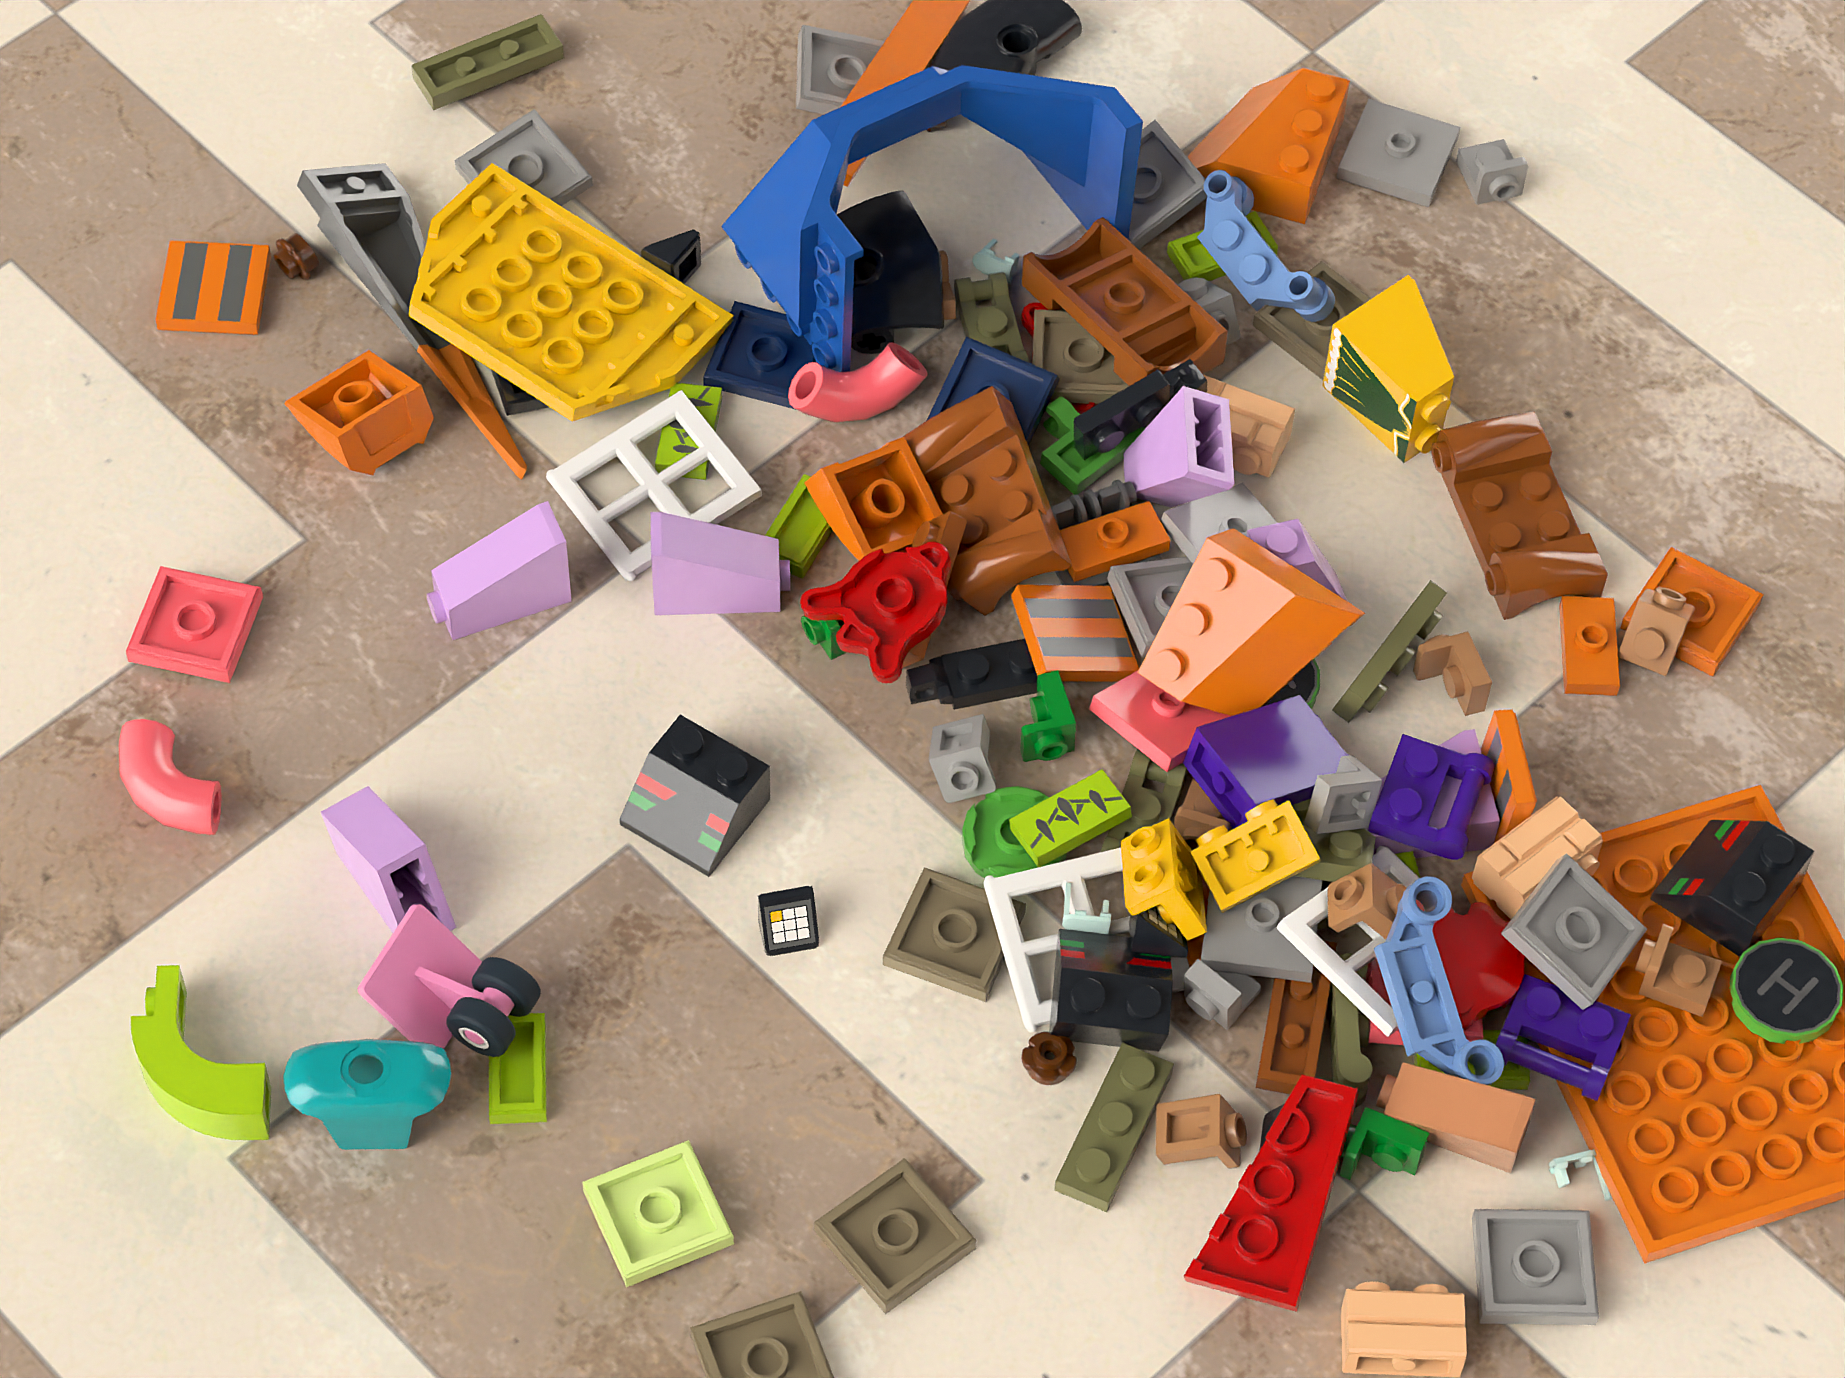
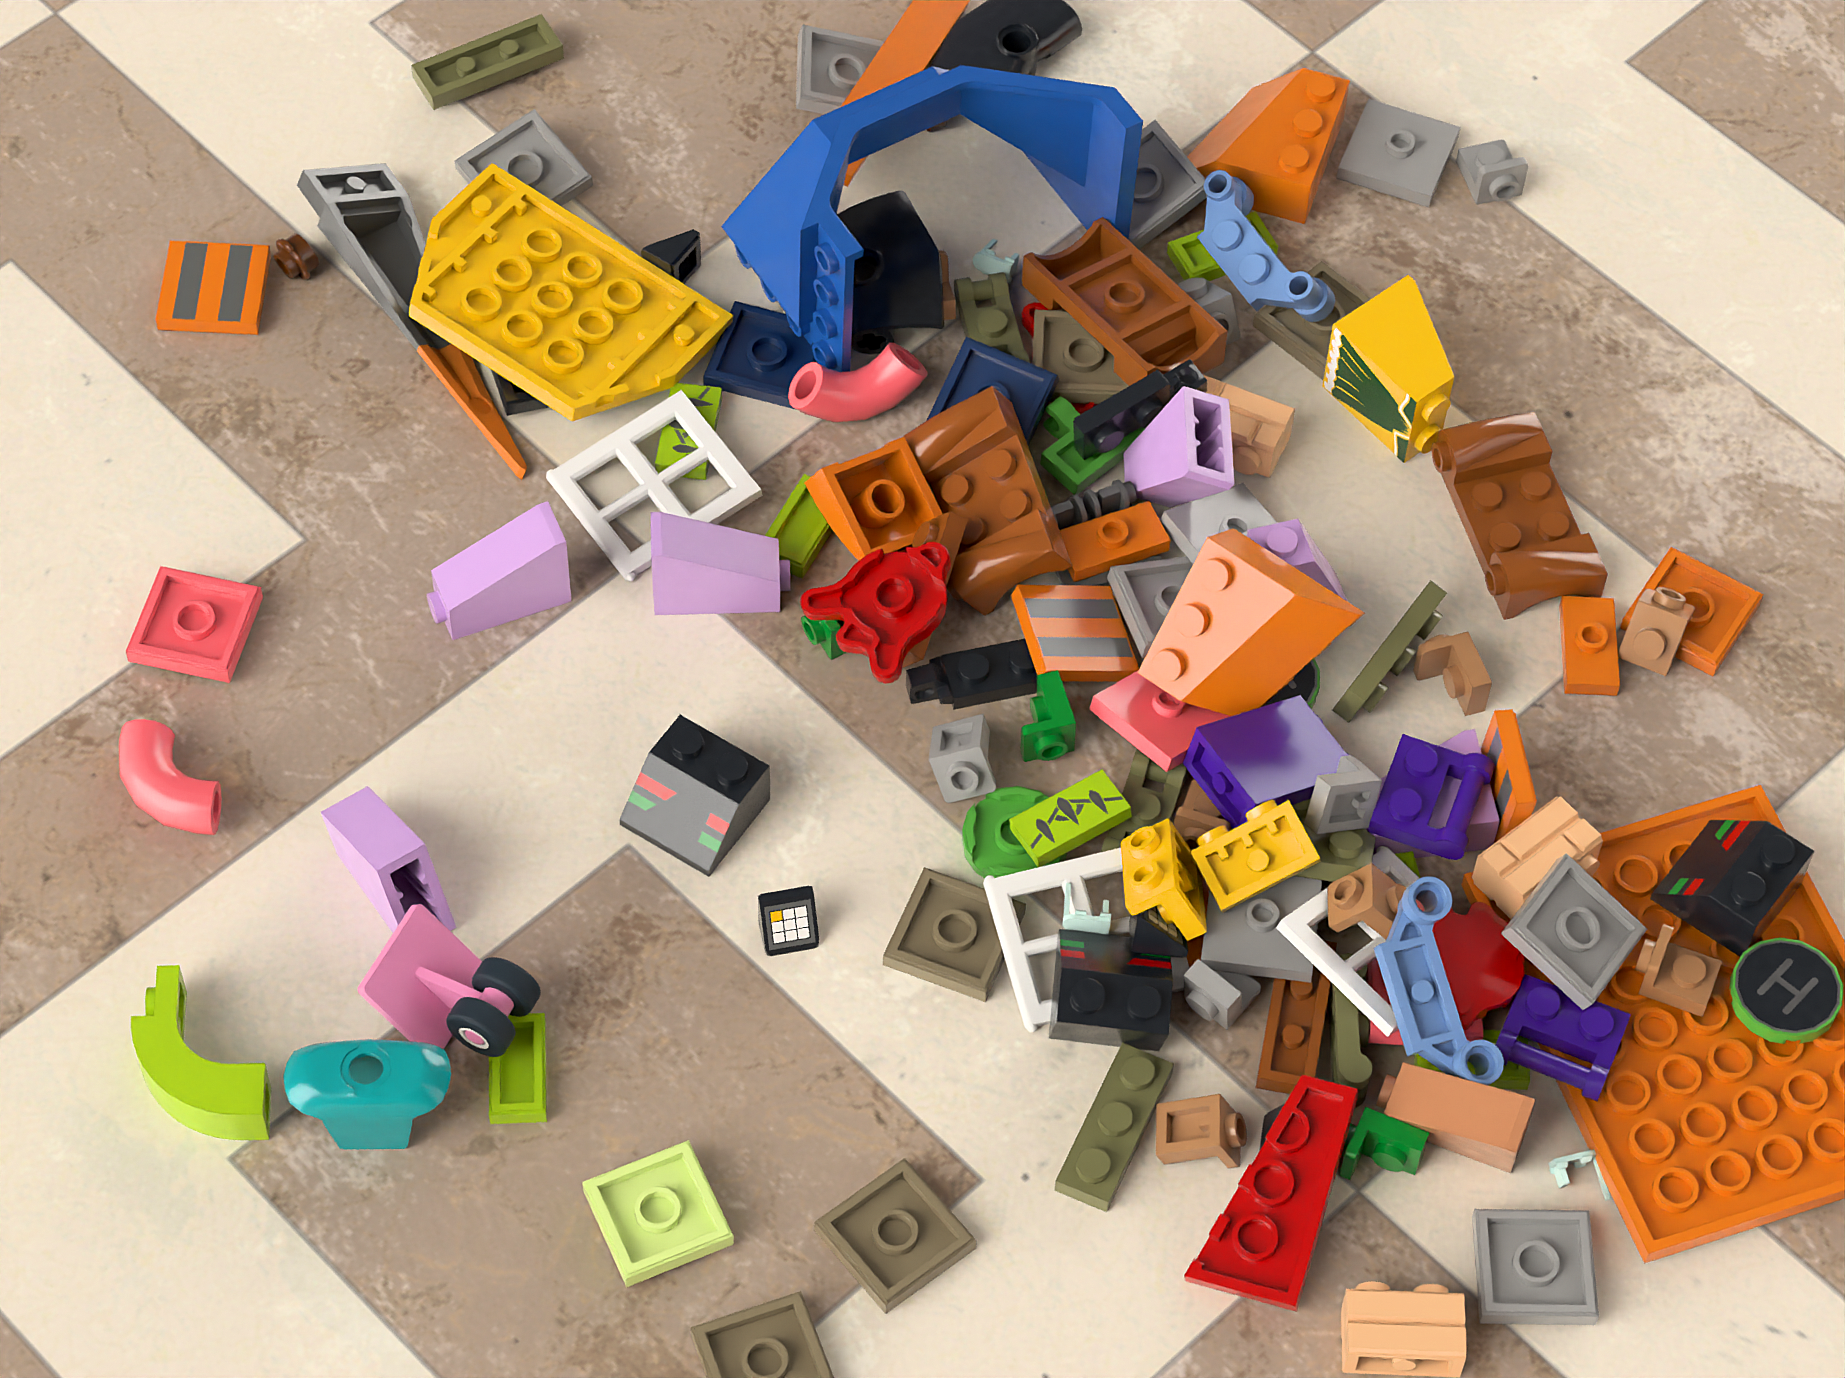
orange slope [285,350,434,475] -> none
reddish brown plate [1021,1031,1077,1085] -> none

